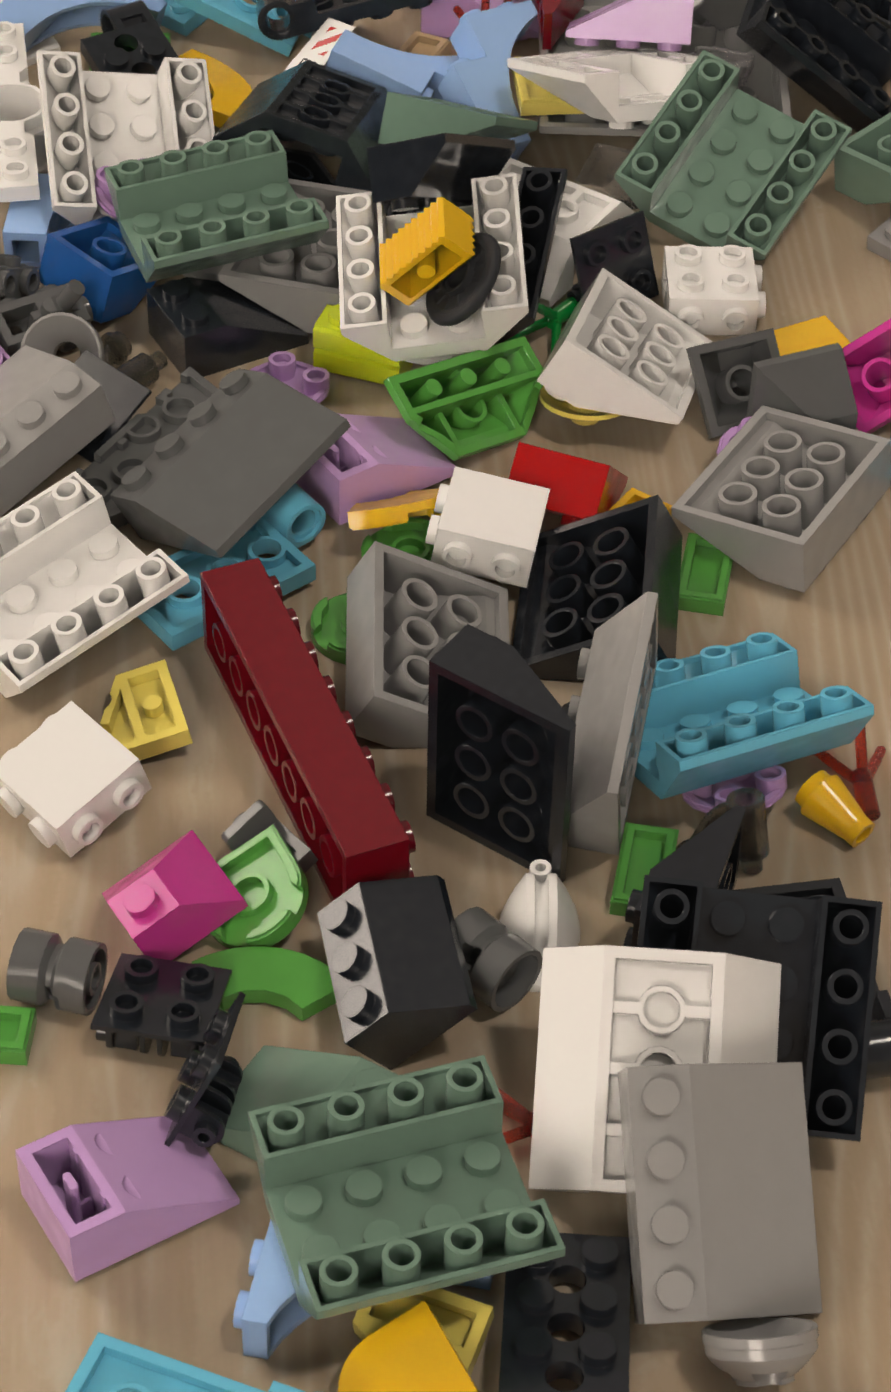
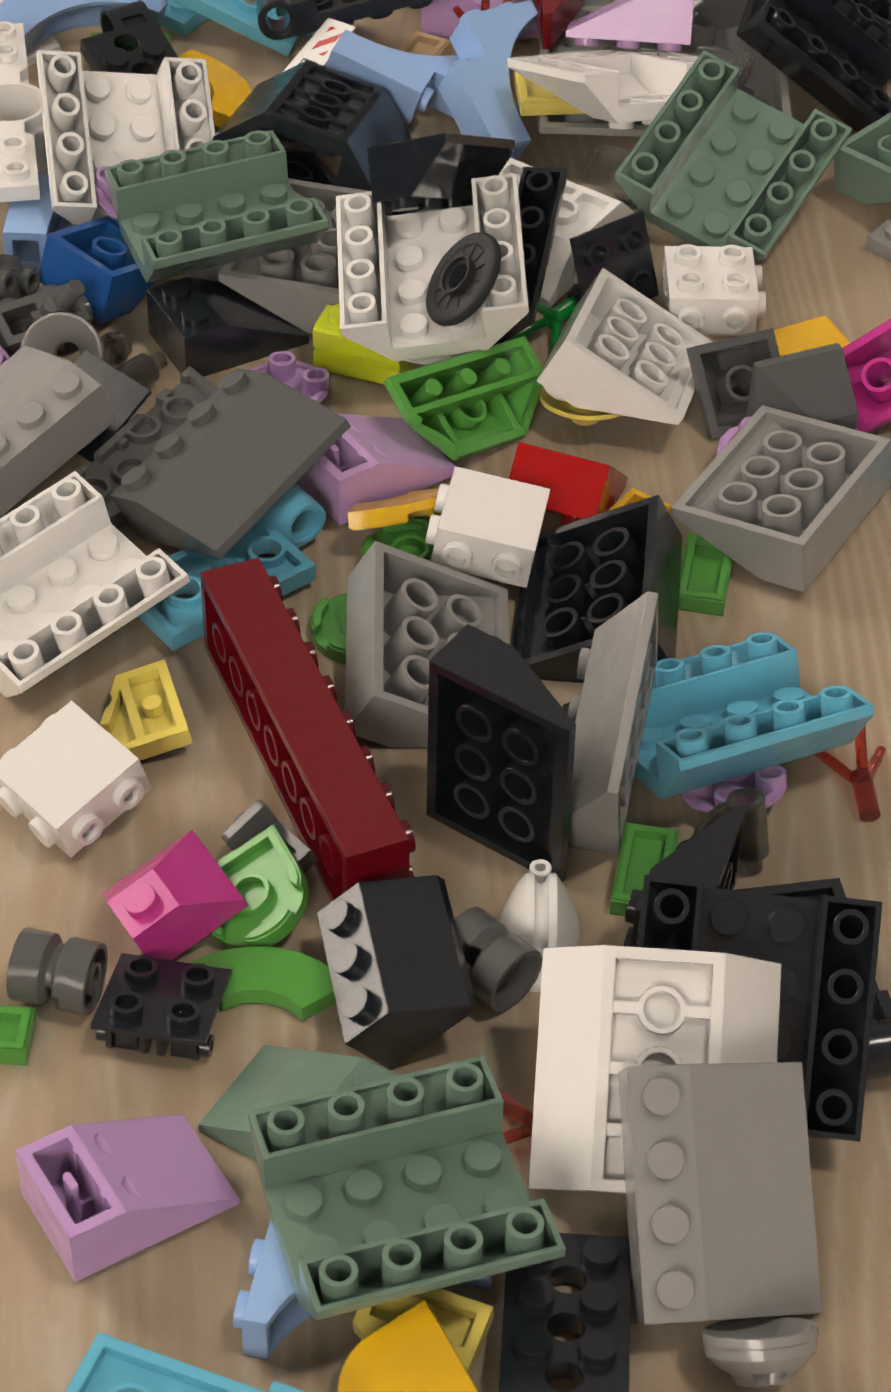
black hinge [164,992,246,1147] -> none
sand green slope [378,92,538,144] -> none
yellow brick [379,197,476,306] -> none
yellow cone [795,770,875,847] -> none

